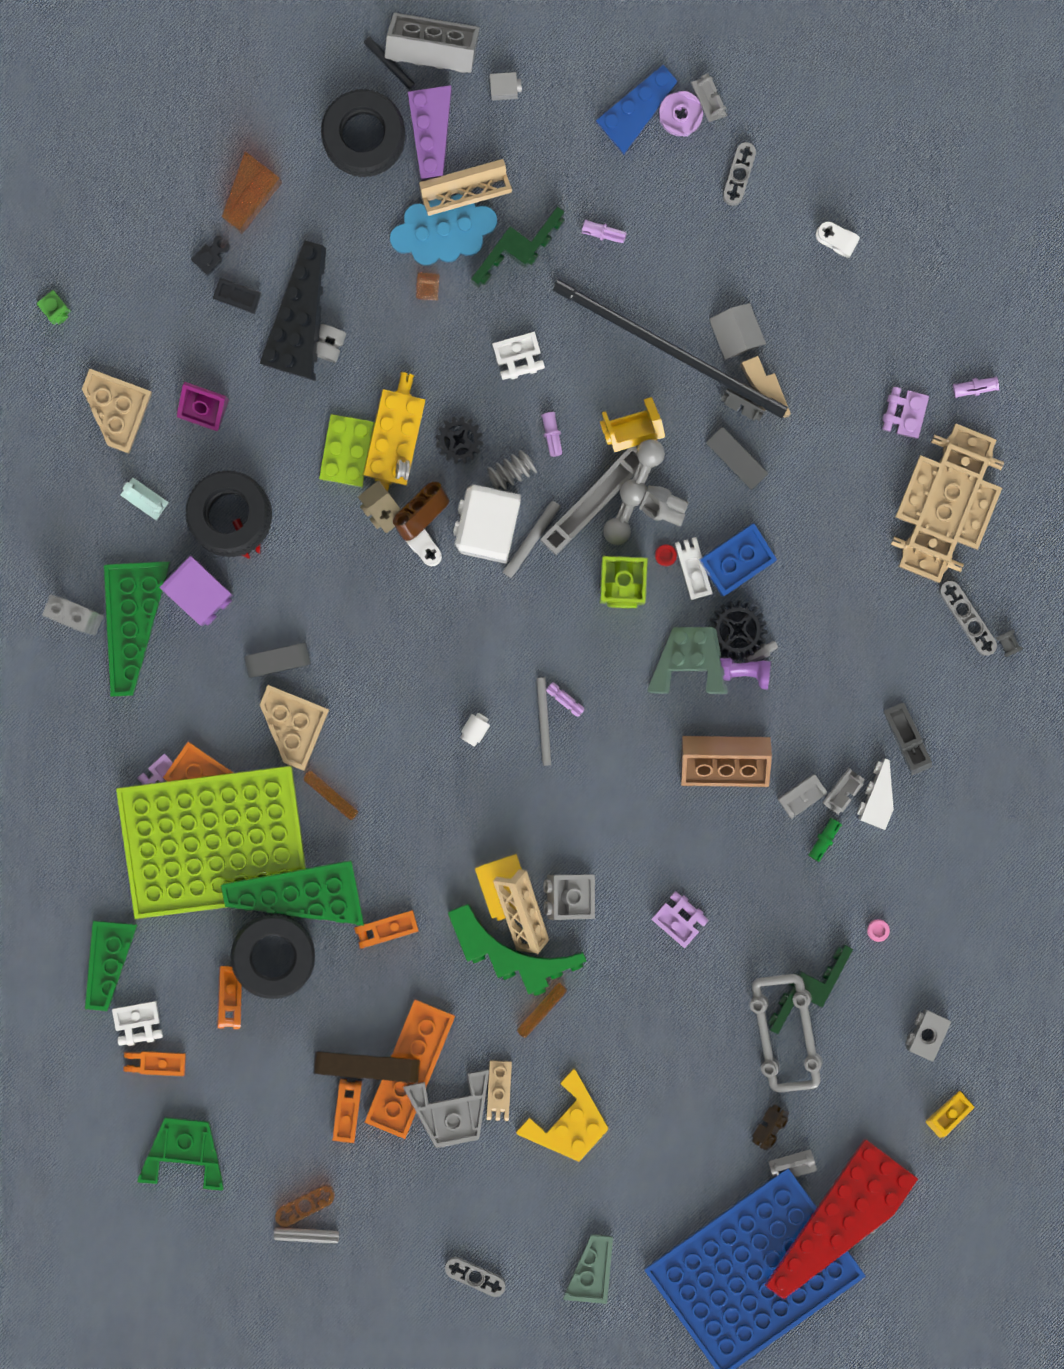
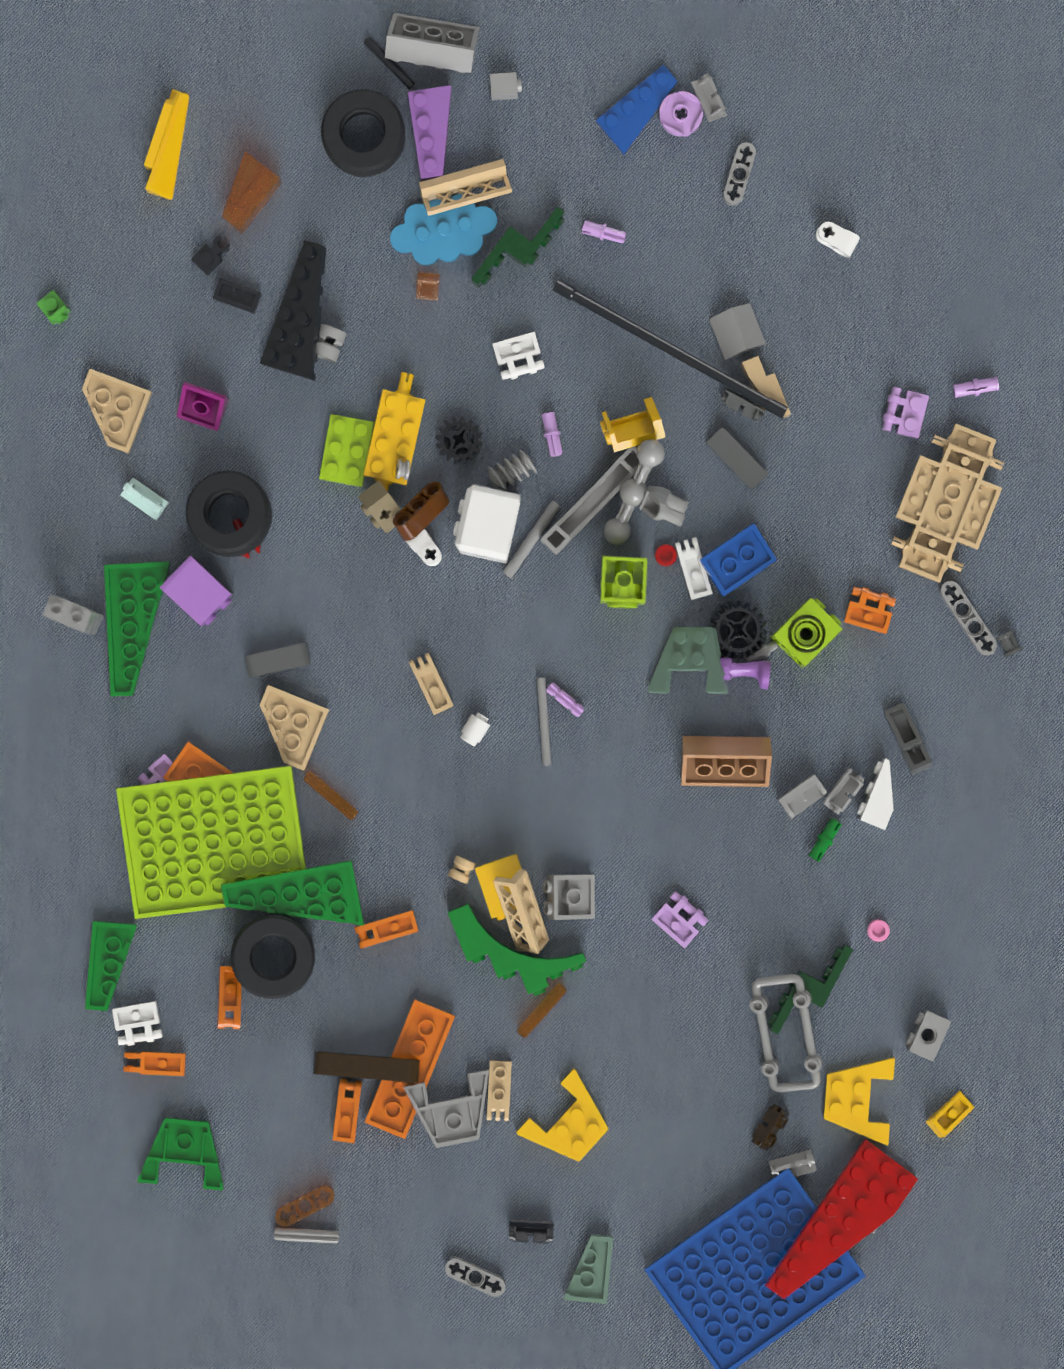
none -> yellow wedge [144,89,189,200]
none -> tan hinge [409,652,454,715]
none -> tan wheel [447,855,476,884]
none -> black hinge [509,1219,554,1244]
none -> lime brick [770,598,842,668]
none -> yellow wing [823,1057,895,1146]
none -> orange plate [843,587,896,634]

